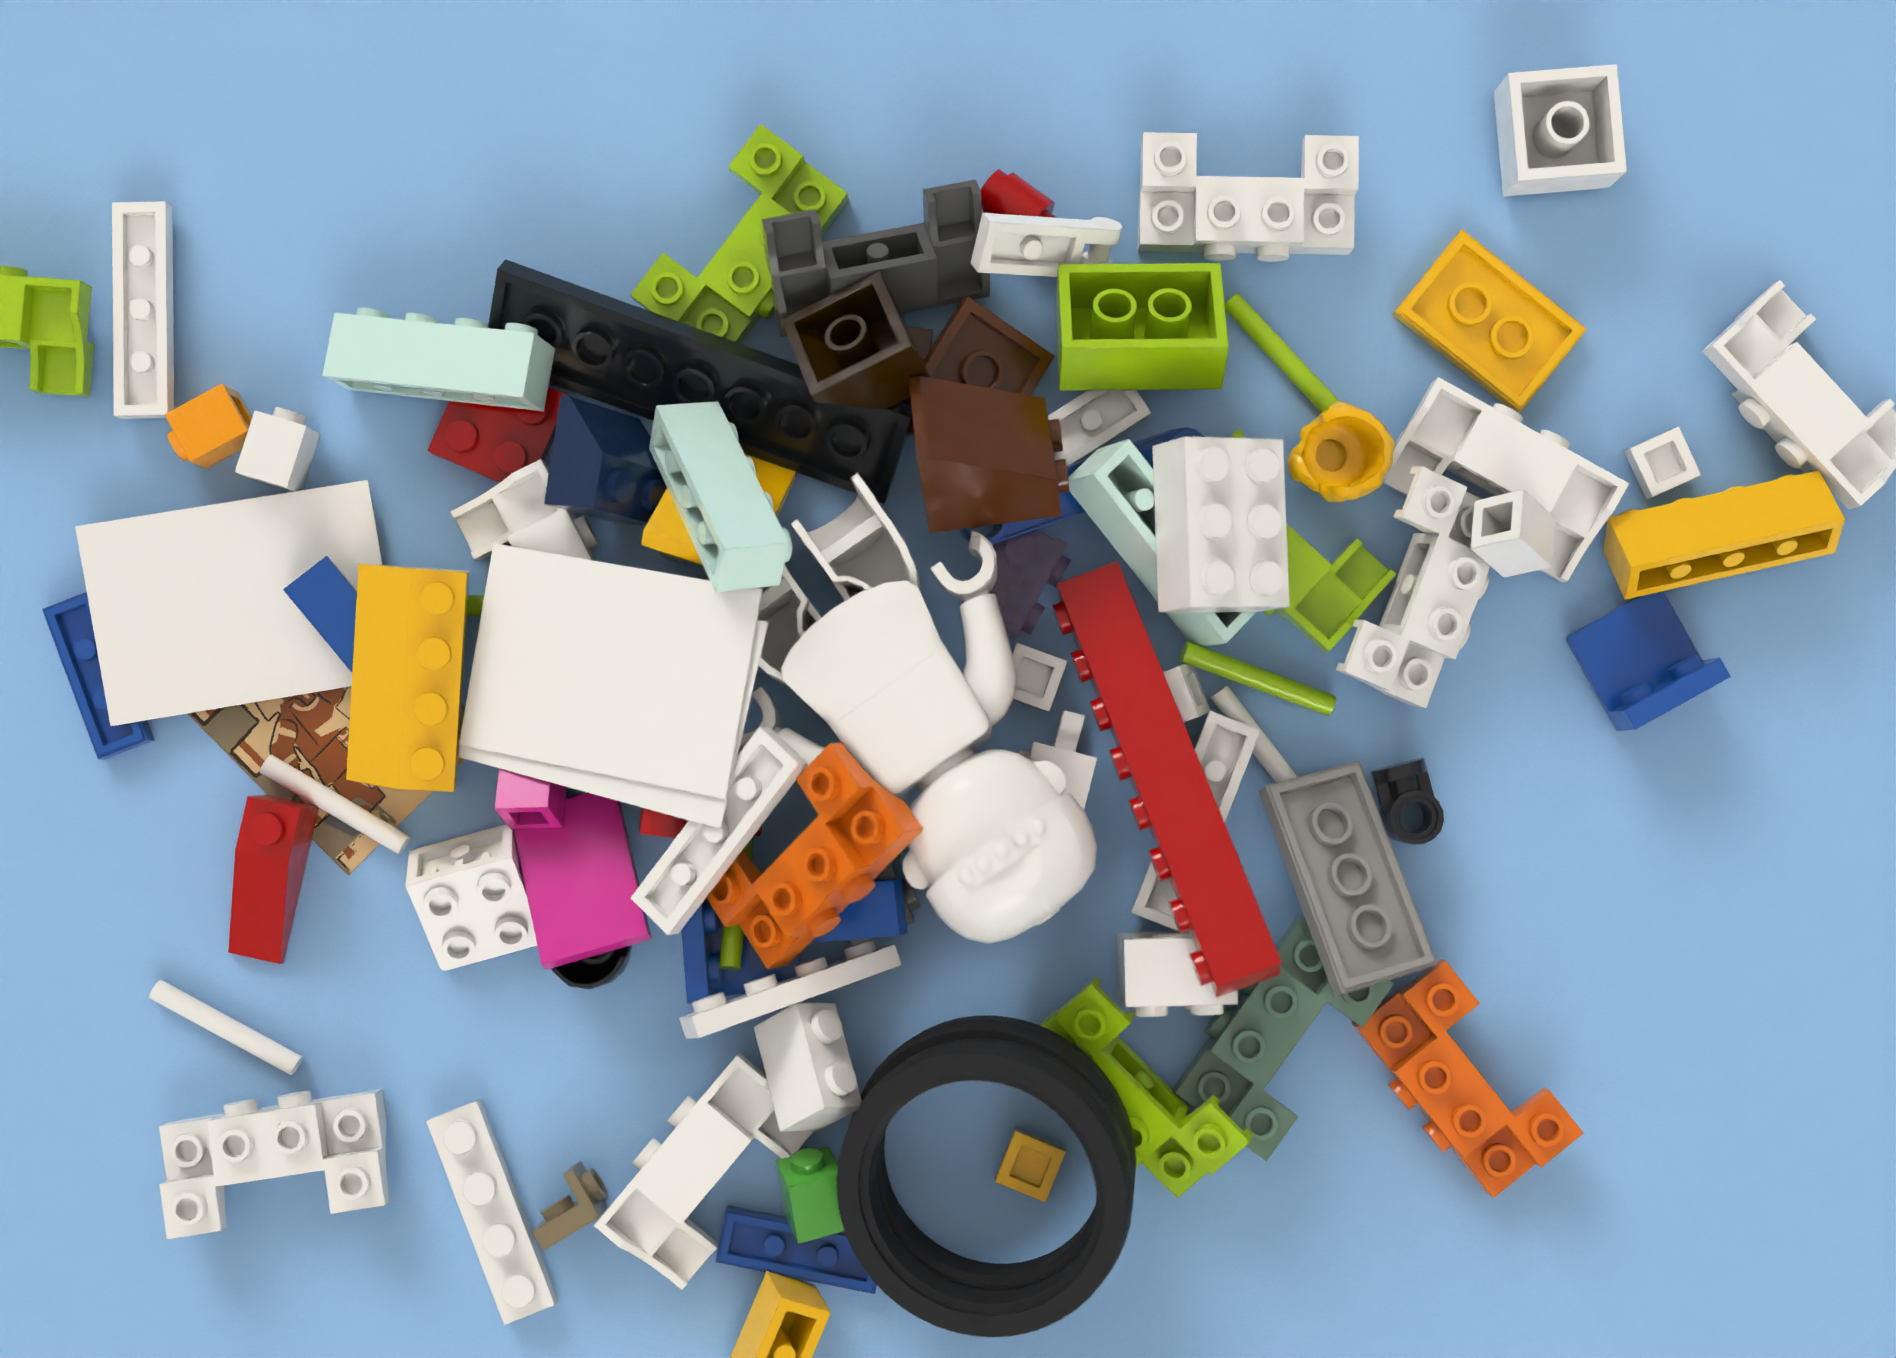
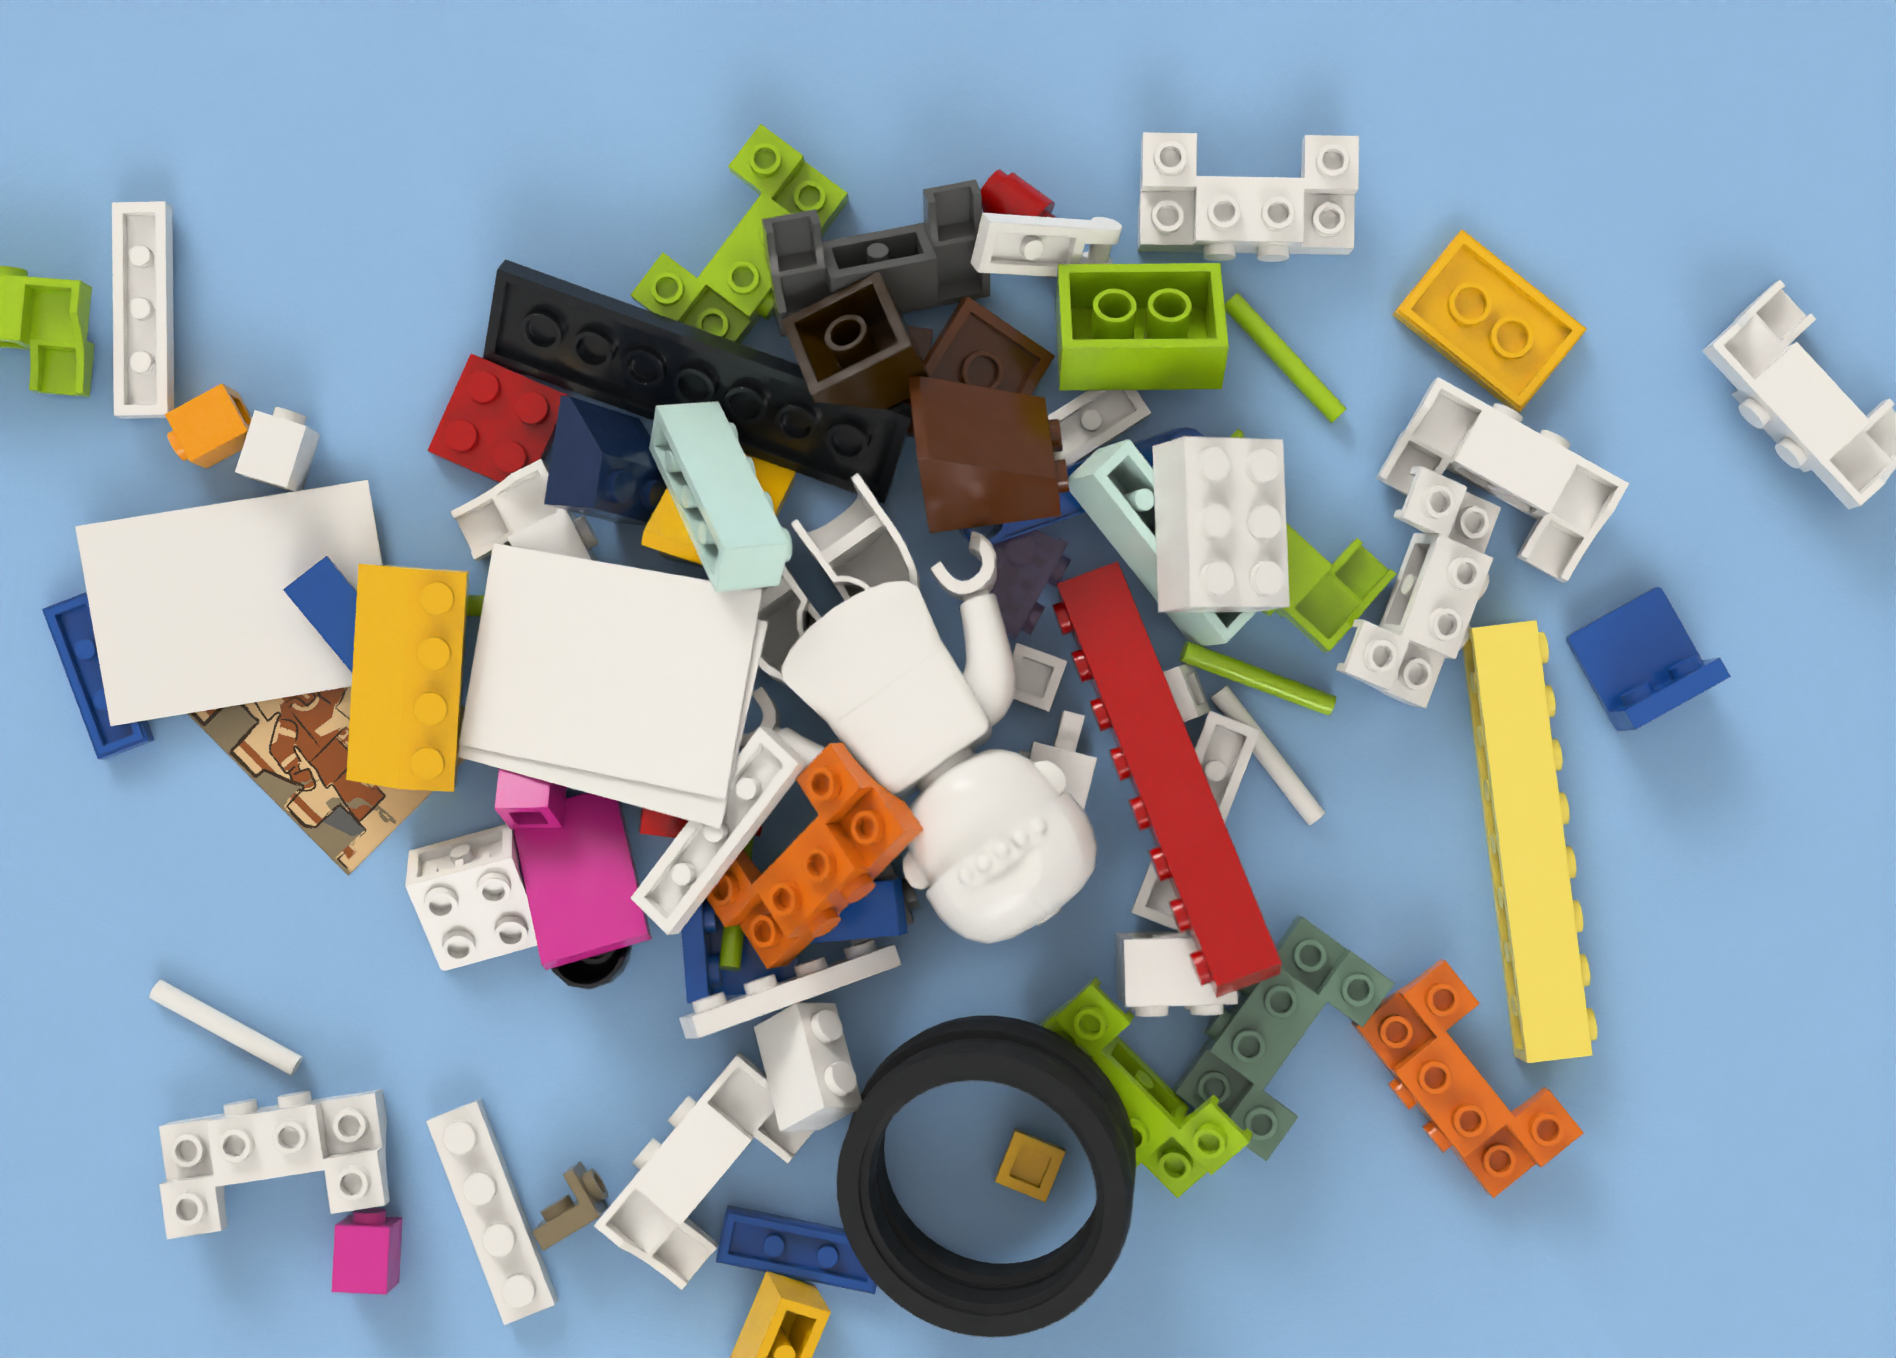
red slope [228,795,319,964] -> none
white bar [260,754,411,855] -> none
light aqua brick [322,308,555,411] -> none
bright green brick [776,1146,844,1244] -> none
light grey tile [1258,761,1437,997] -> none
yellow hair [1287,401,1395,502] -> none
black piece [1371,758,1444,845] -> none
white brick [1471,489,1556,578] -> none
white brick [1494,64,1627,196] -> none
yellow brick [1603,470,1845,600] -> none
white plate [1624,427,1701,500] -> none
none -> dark pink brick [331,1207,403,1294]
none -> light yellow brick [1462,620,1597,1063]

